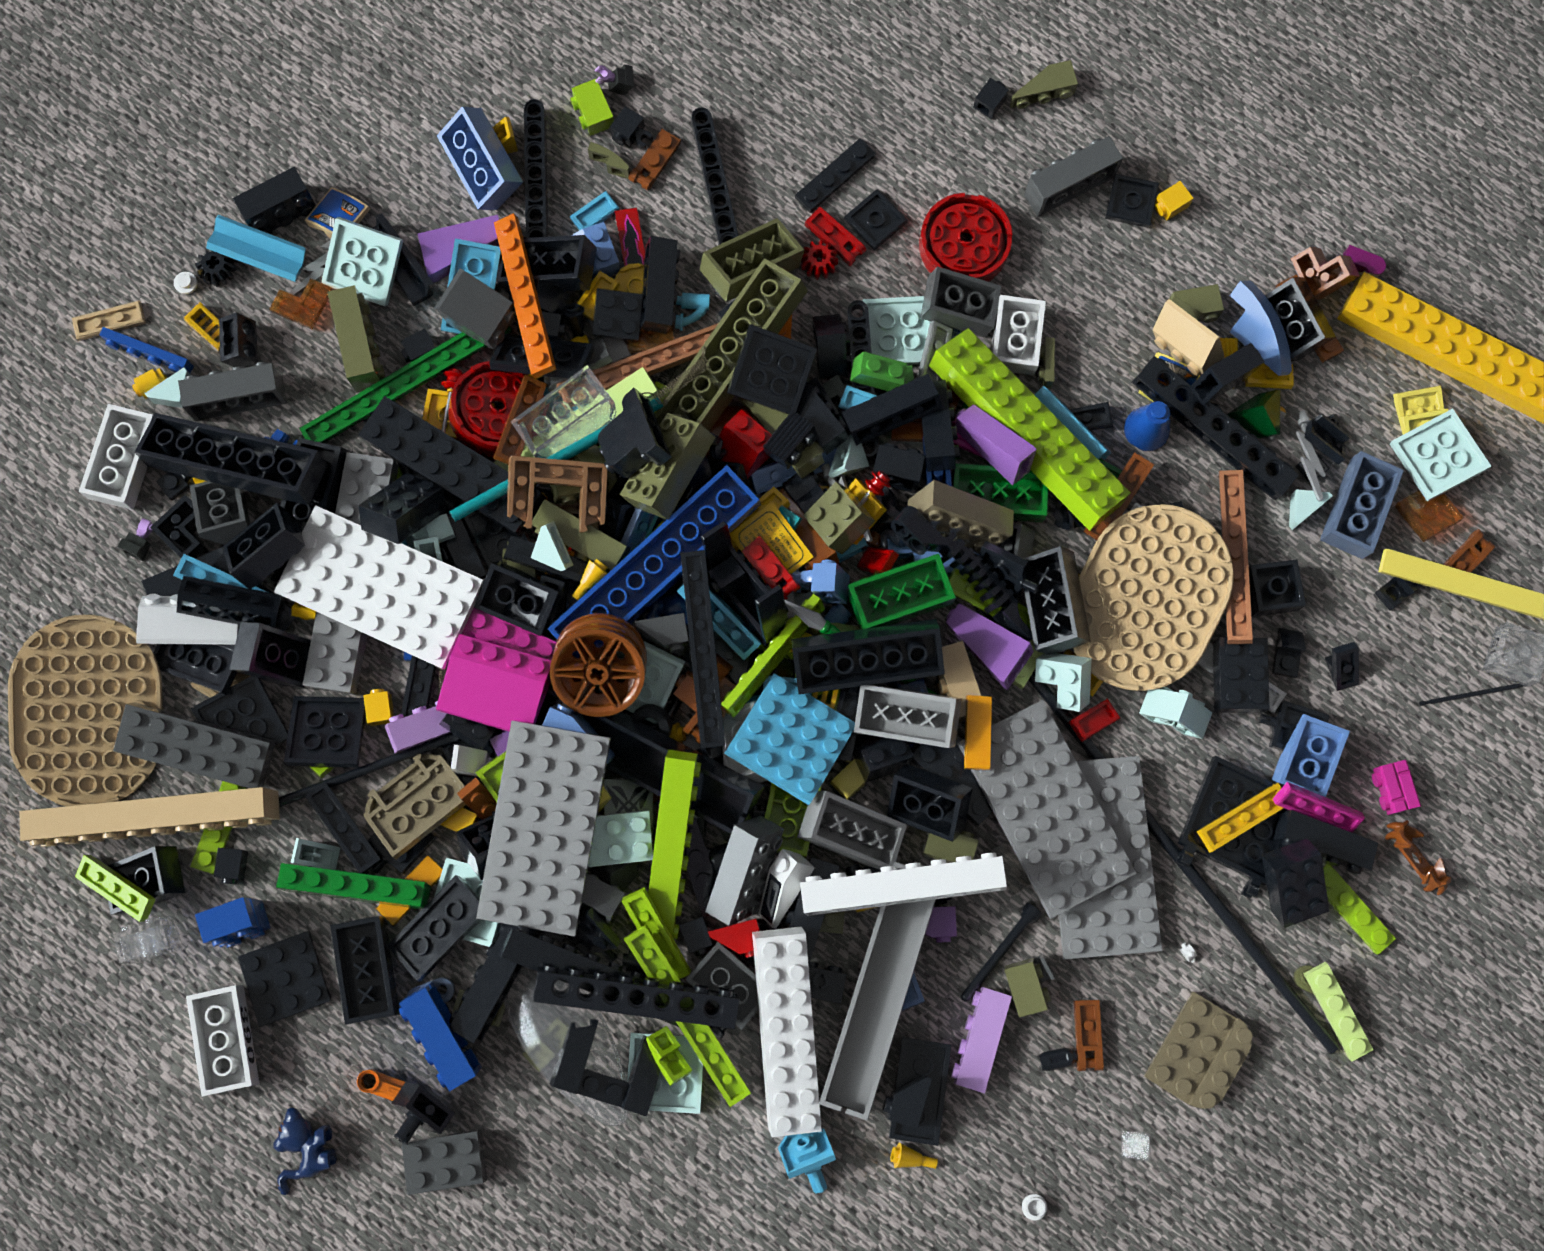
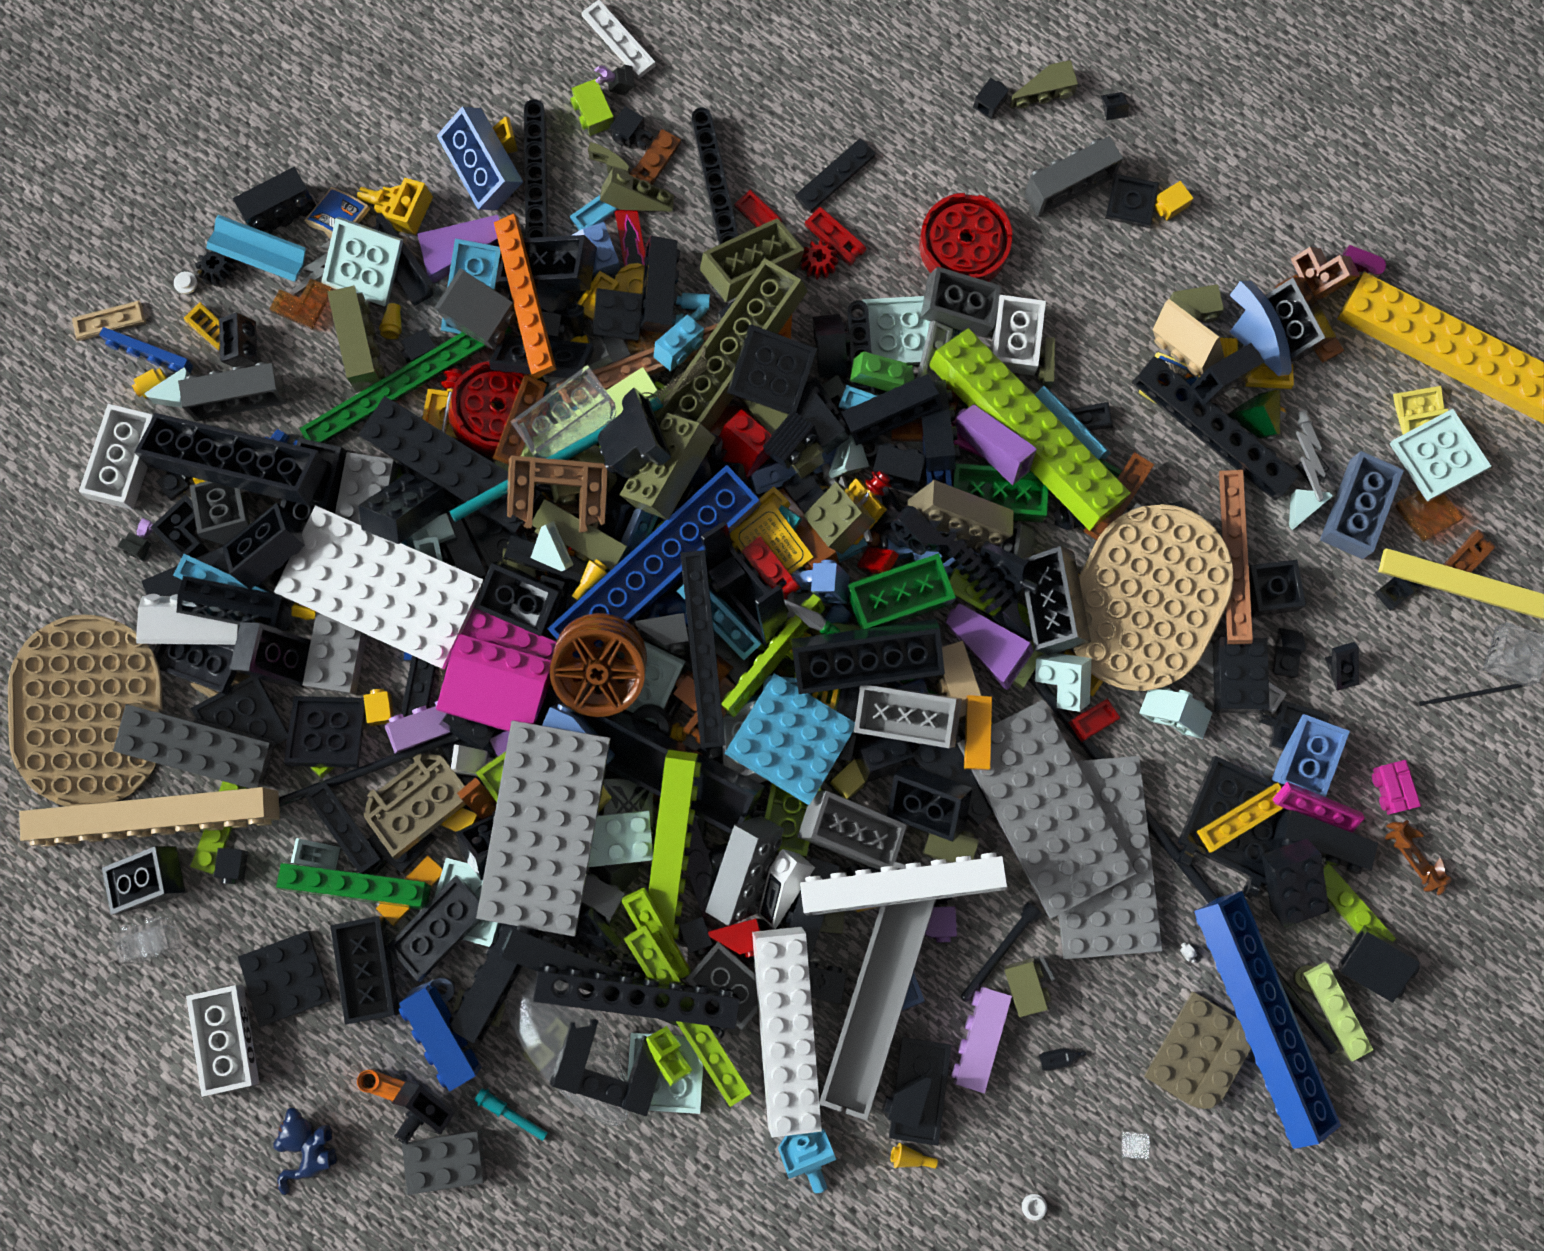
lime plate [75,855,156,922] -> none
blue piece [195,897,271,948] -> none
black tile [844,189,908,251] -> none
dark orange plate [1073,1000,1104,1071] -> none
blue cone [1124,401,1170,451] -> none
black slope [1304,414,1351,465] -> none
none -> yellow brick [357,177,433,236]
none -> yellow cone [379,303,402,339]
none -> teal pin [474,1088,548,1141]
none -> white plate [582,0,656,79]
none -> olive slope [600,167,674,212]
none -> medium azure brick [654,315,704,372]
none -> red tile [734,190,782,228]
none -> black slope [1101,92,1129,120]
none -> blue brick [1194,891,1341,1149]
none -> black brick [1338,925,1420,1003]

